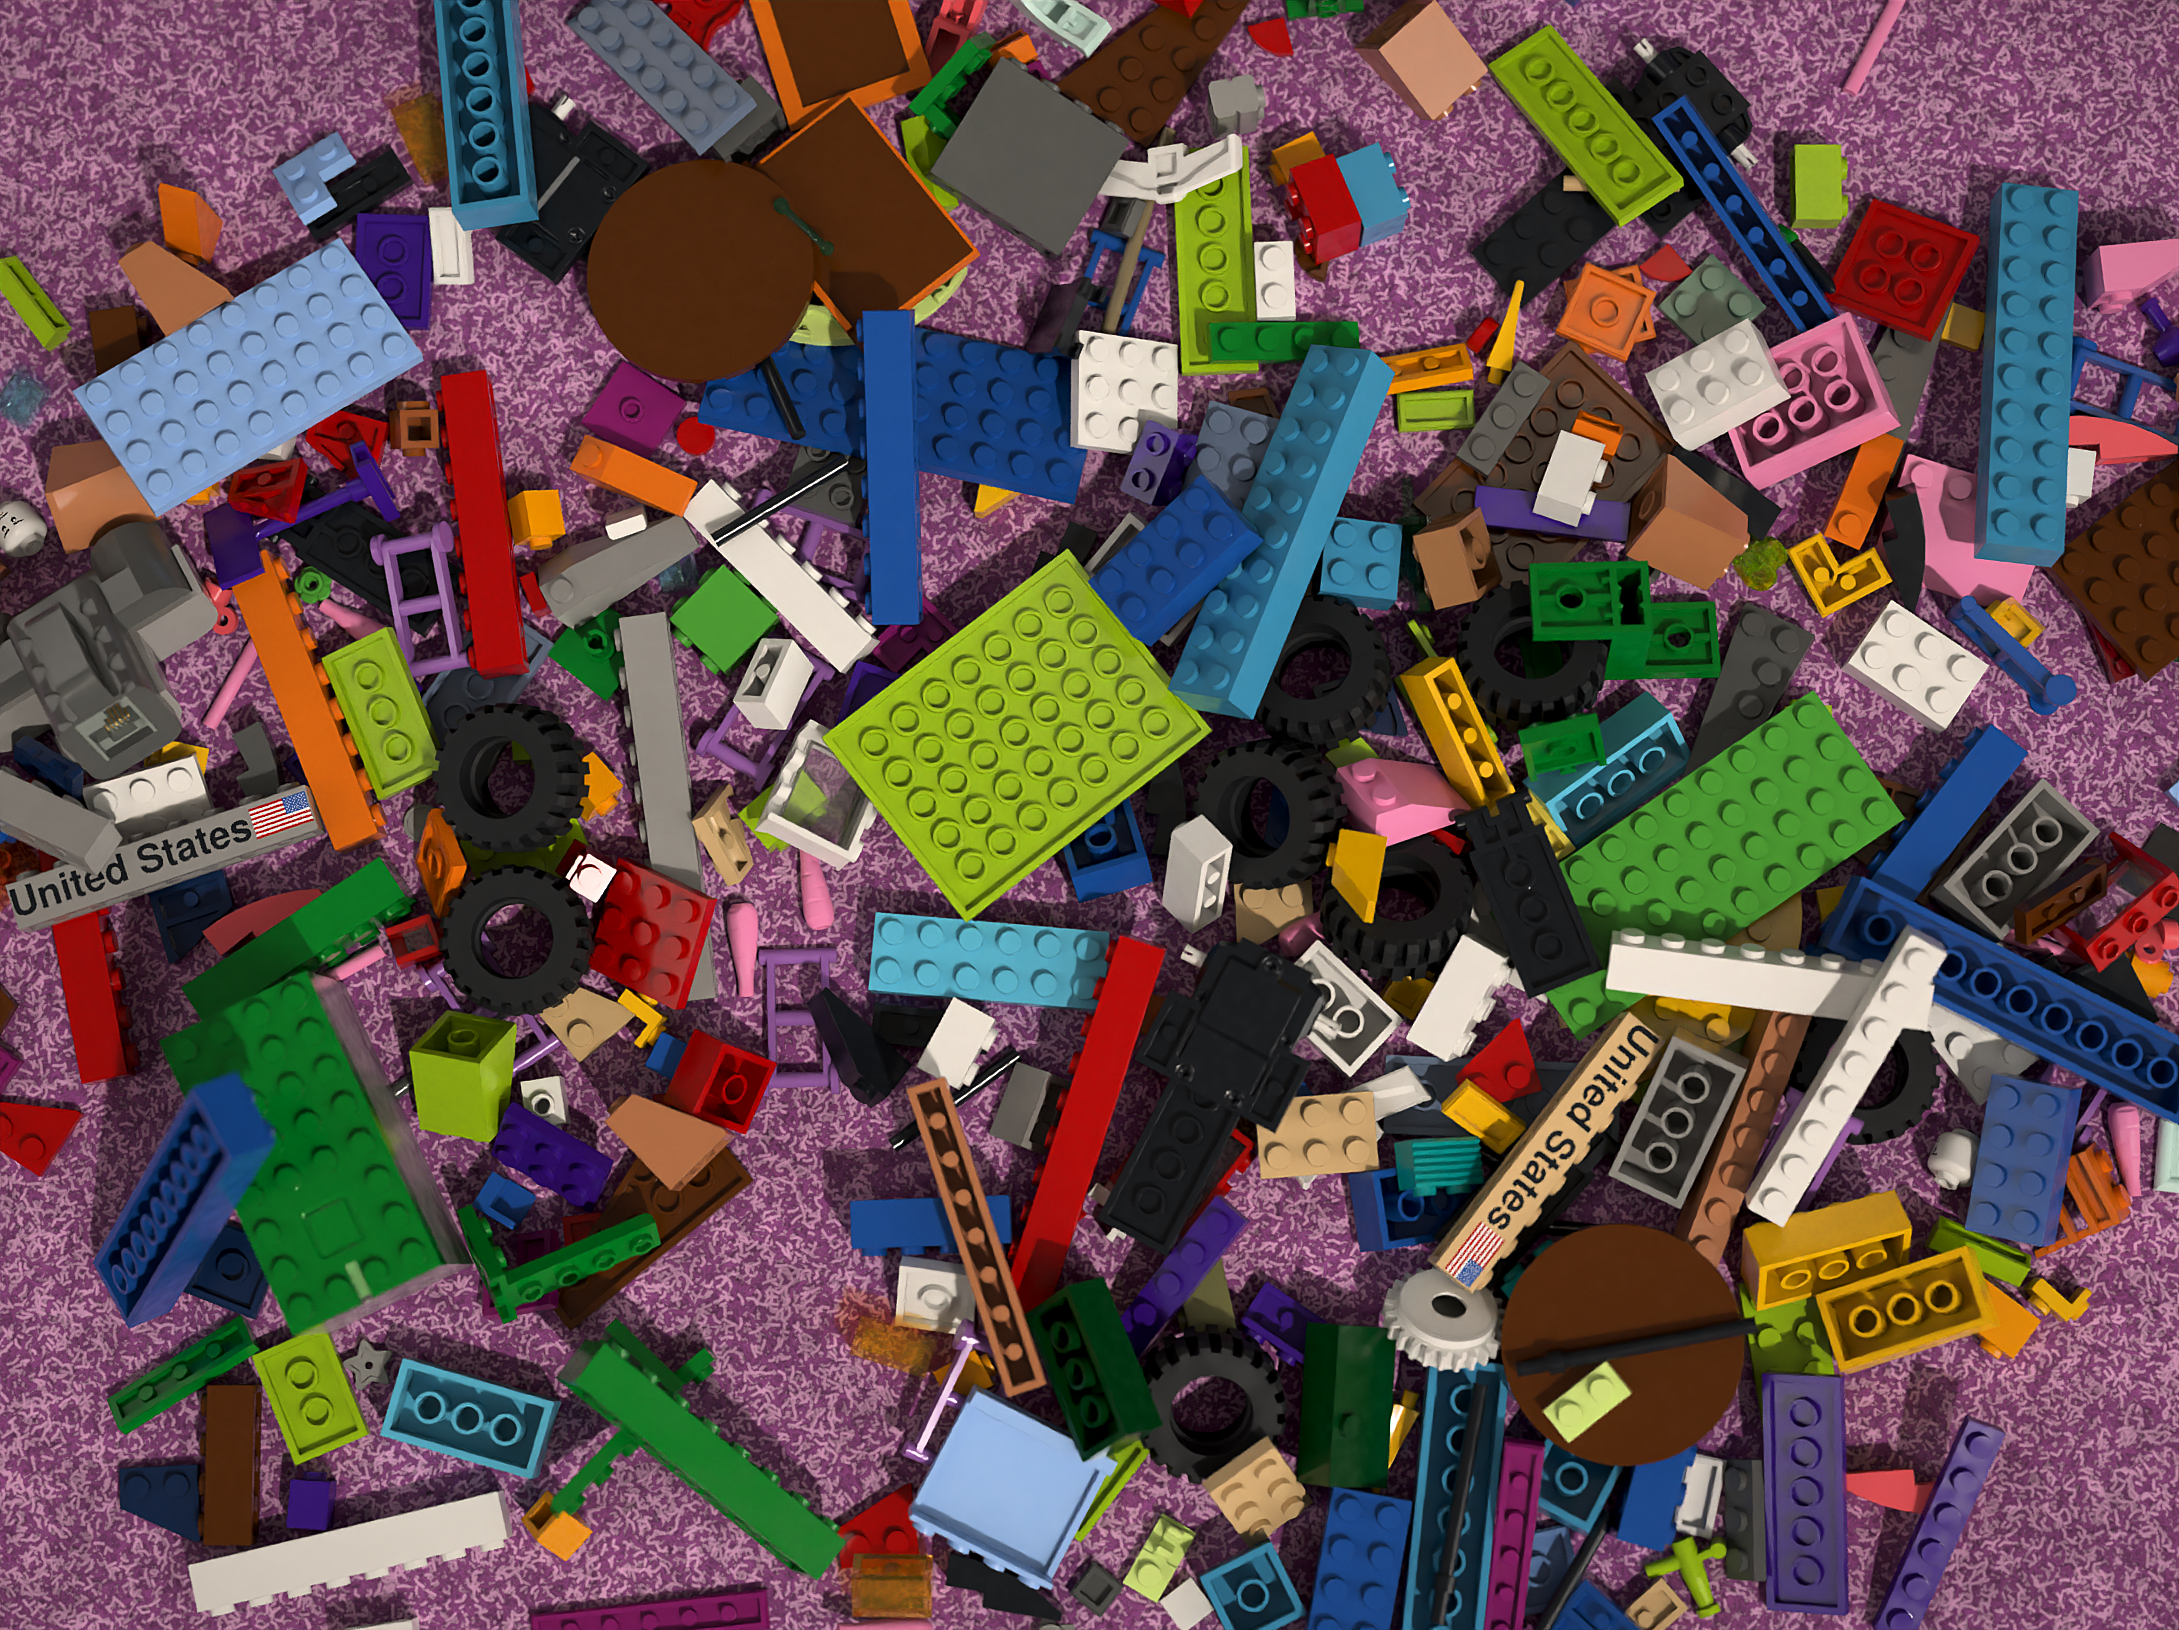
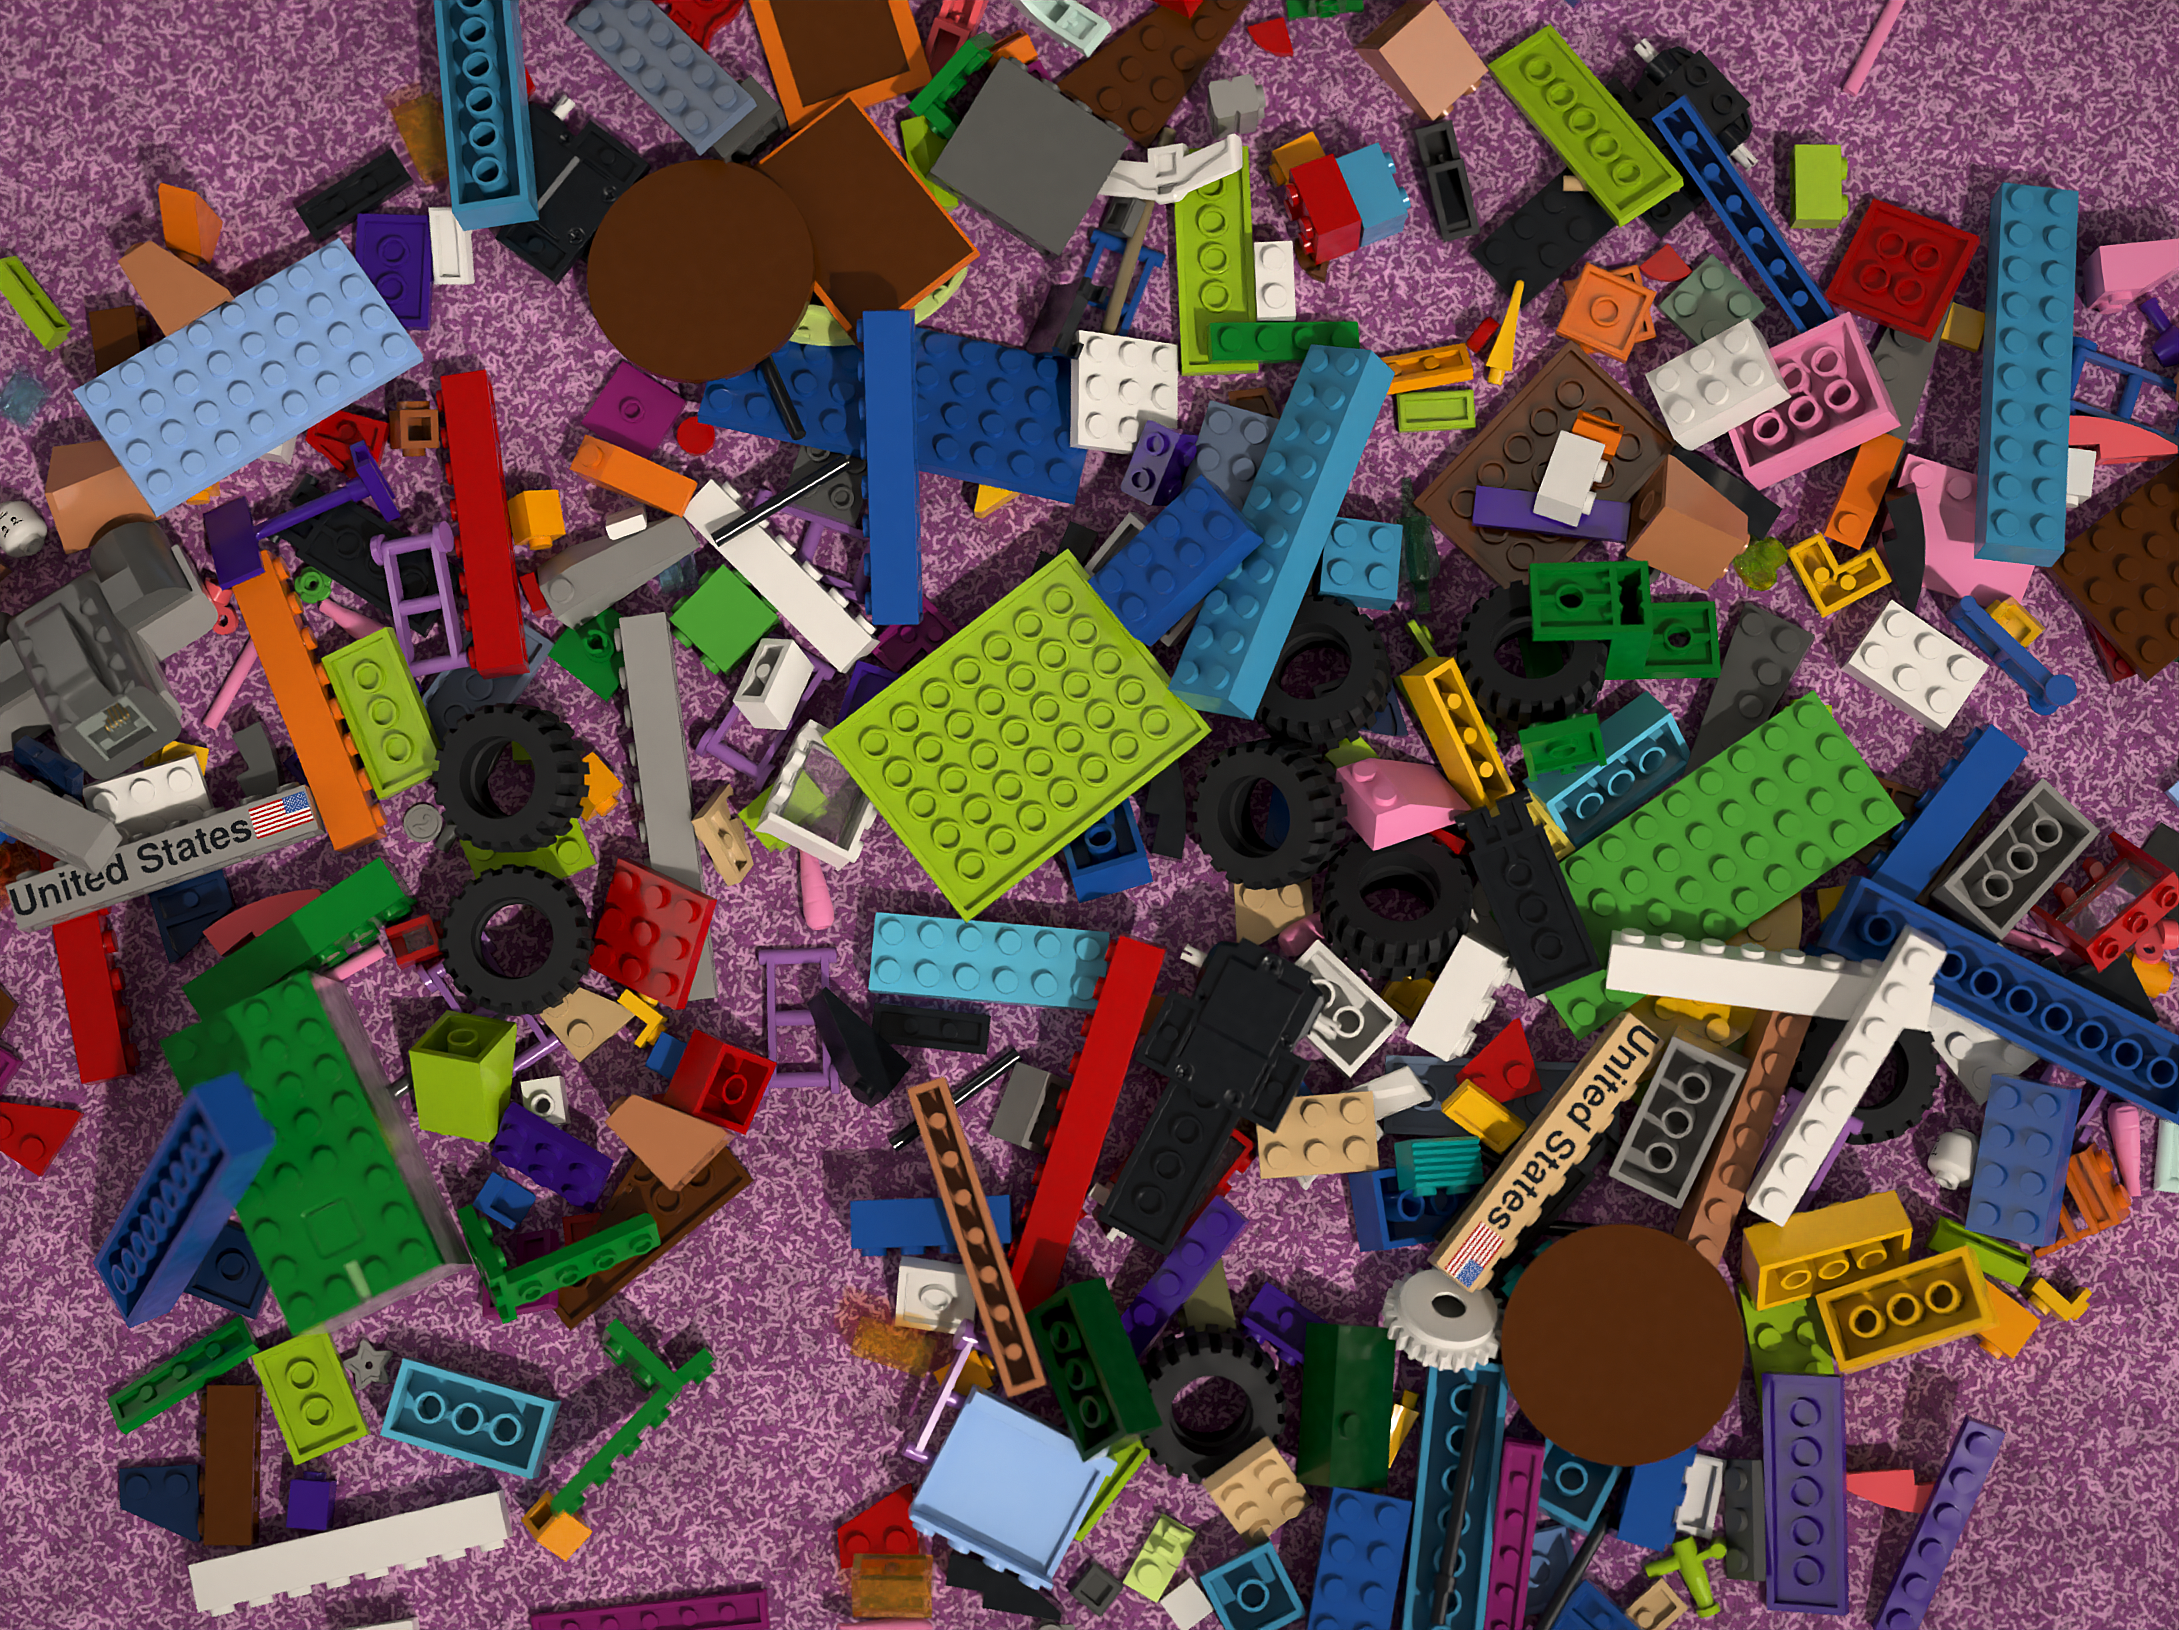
red wing [227,457,309,524] -> none
light blue plate [272,131,356,225] -> none
orange tile [415,808,467,919] -> none
window [555,839,617,903] -> none
green brick [556,1339,846,1581] -> none
bright pink piece [727,903,758,997] -> none
clear green hinge [774,197,834,256] -> none
white brick [916,997,999,1090] -> none
white brick [1162,815,1233,934] -> none
yellow slope [1326,828,1387,924] -> none
medium nougat brick [1412,507,1503,610] -> none
dark grey plate [1455,360,1551,479] -> none
black bar [1515,1316,1758,1377] -> none
yellowish green plate [1543,1361,1632,1443] -> none
black piece [1778,224,1836,294] -> none
reddish brown plate [2014,857,2107,946] -> none
none -> black slope [1411,119,1481,242]

